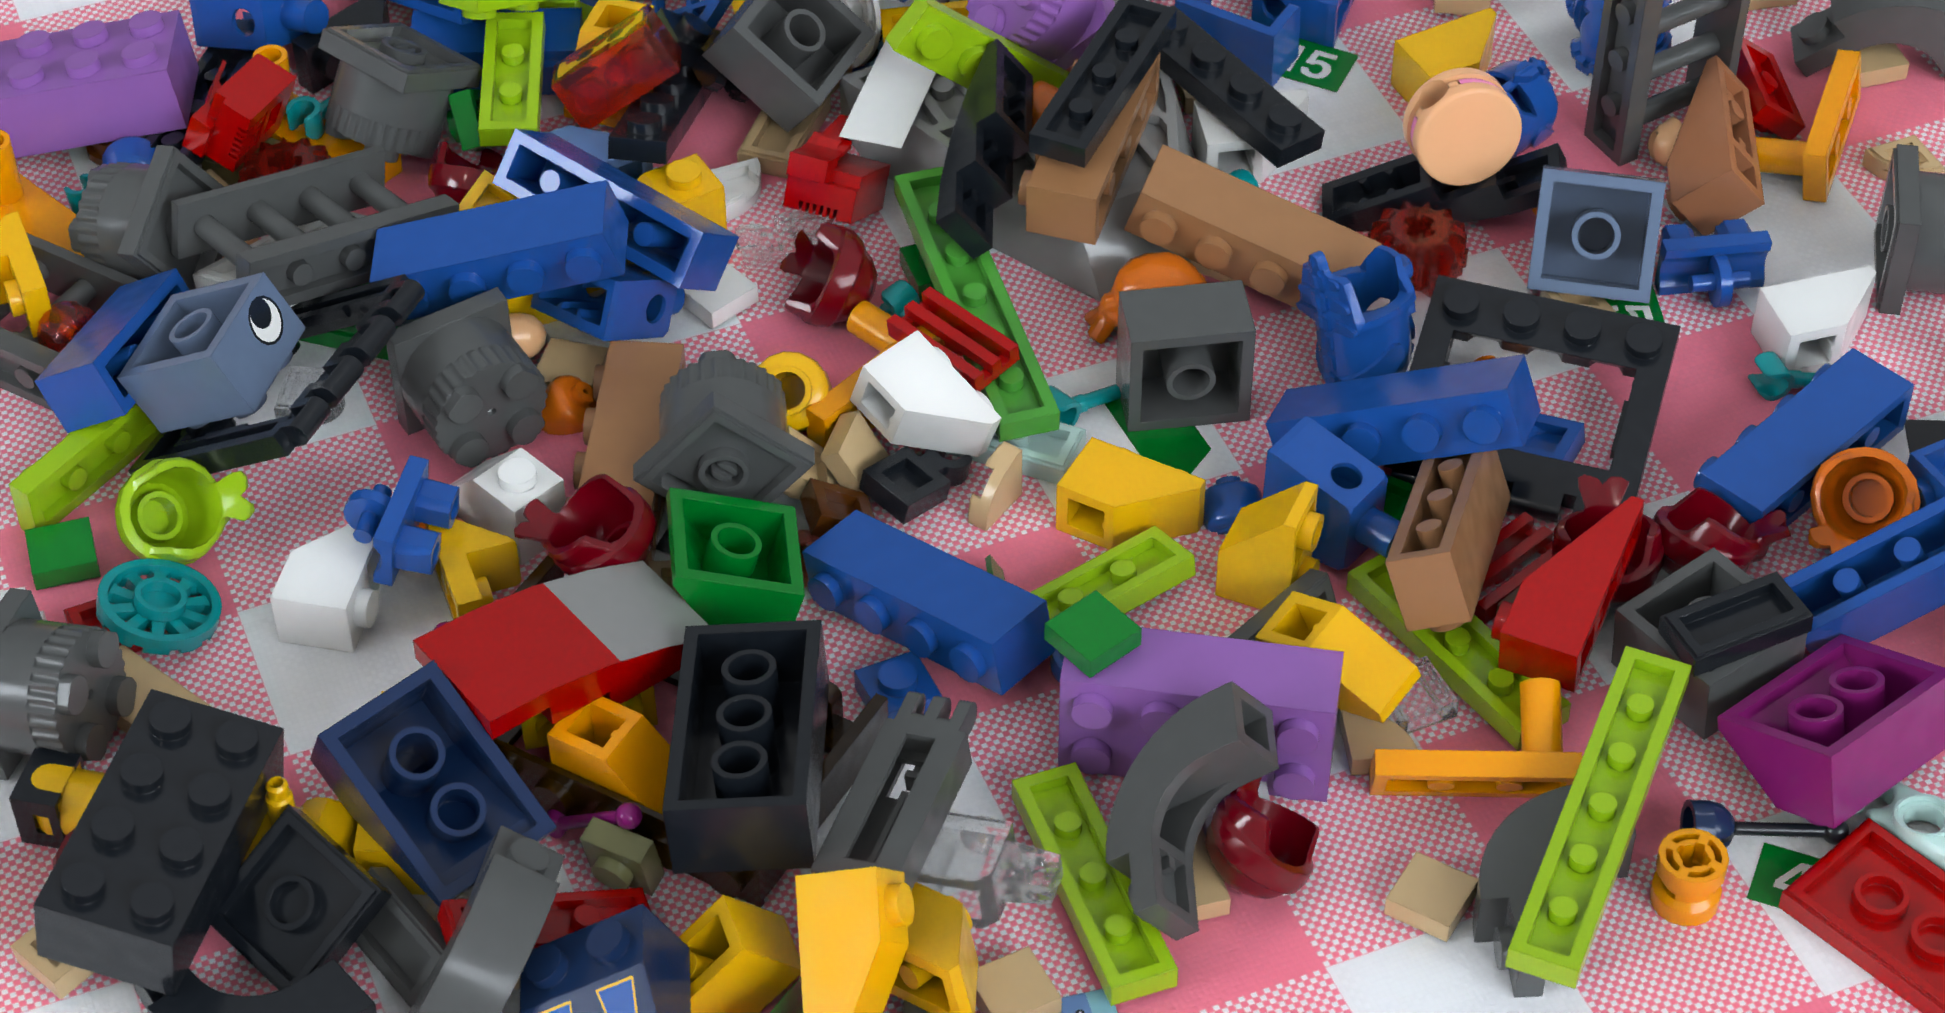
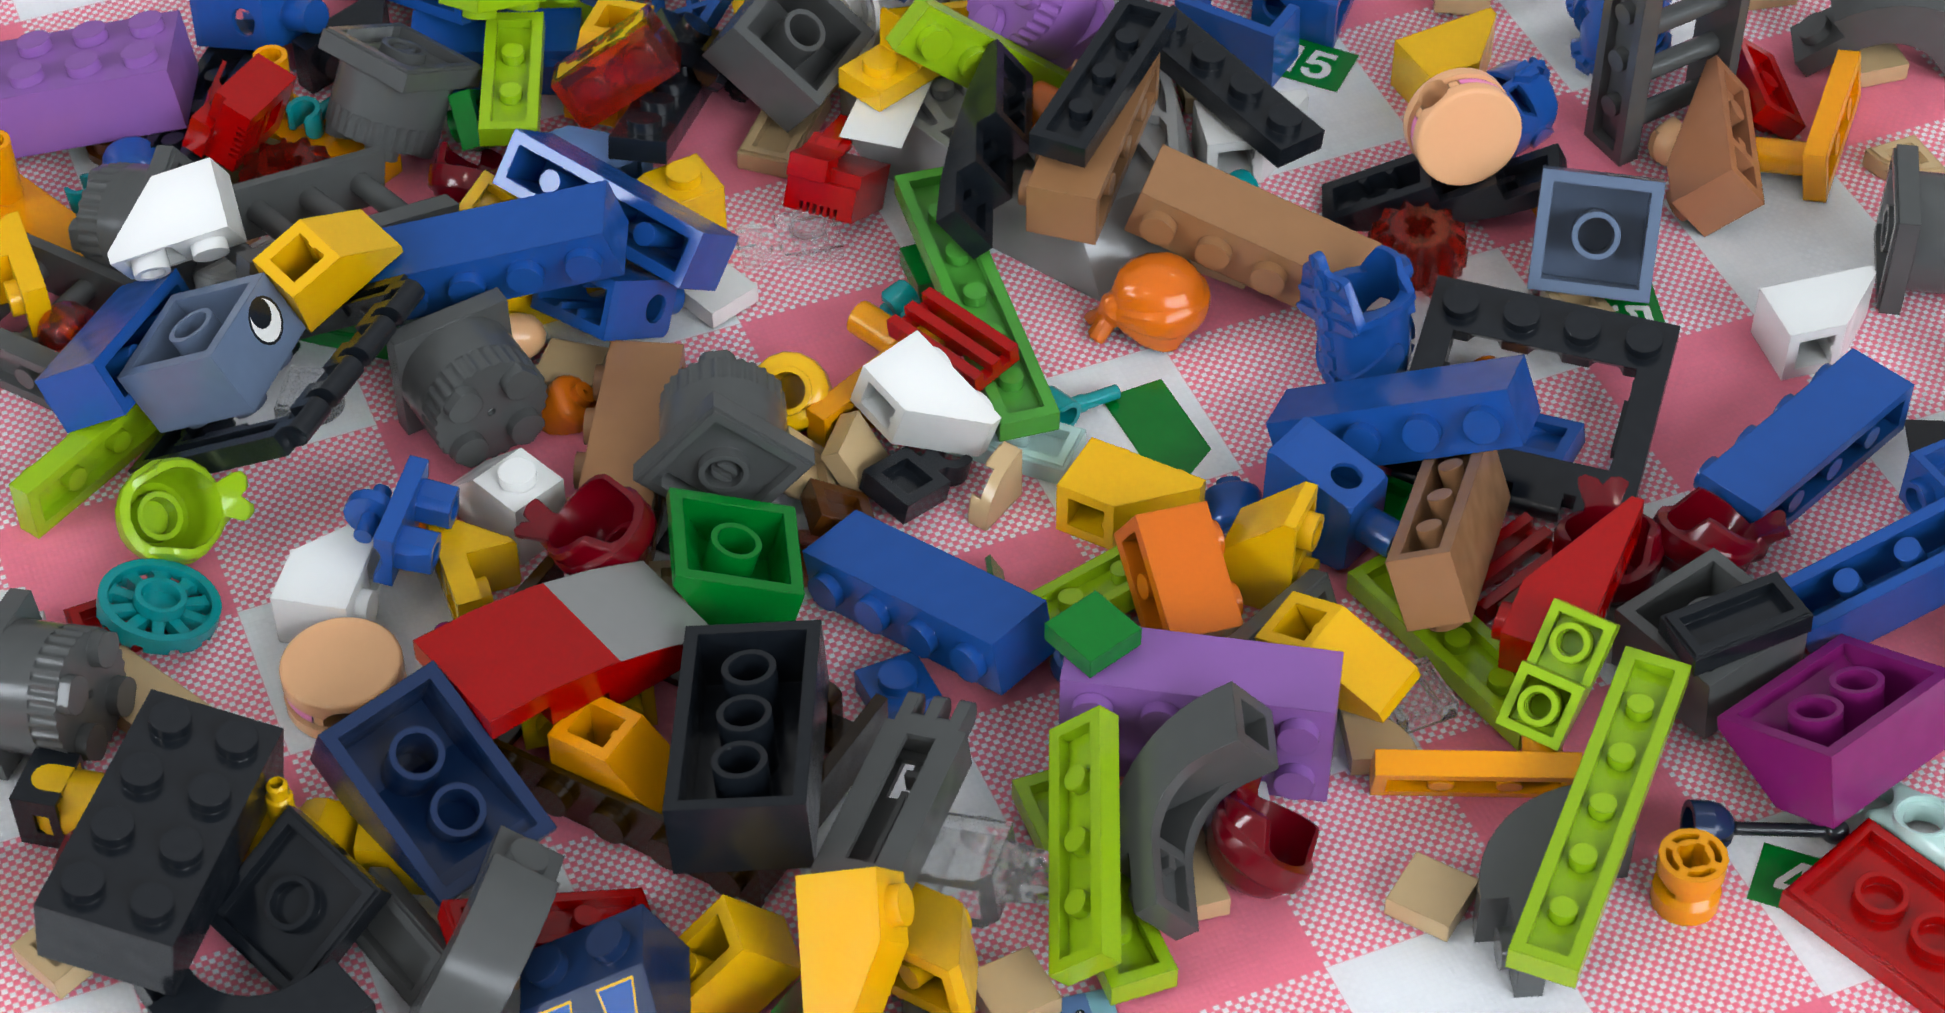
green tile [24,517,101,590] -> none
magenta hinge [547,802,643,839] -> none
olive plate [580,816,665,896] -> none
white tile [711,157,762,221] -> none
dark red hat [779,222,878,327] -> none
dark grey brick [1116,280,1256,432] -> none
blue hips [1654,219,1772,308] -> none
teal hand [1748,351,1815,401] -> none
orange hat [1808,447,1921,554] -> none
none -> white slope [107,157,247,281]
none -> yellow slope [252,209,404,333]
none -> light nougat head [279,617,407,739]
none -> yellow slope [838,7,940,112]
none -> lime plate [1049,705,1121,987]
none -> orange brick [1114,501,1244,637]
none -> lime slope [1495,598,1621,751]

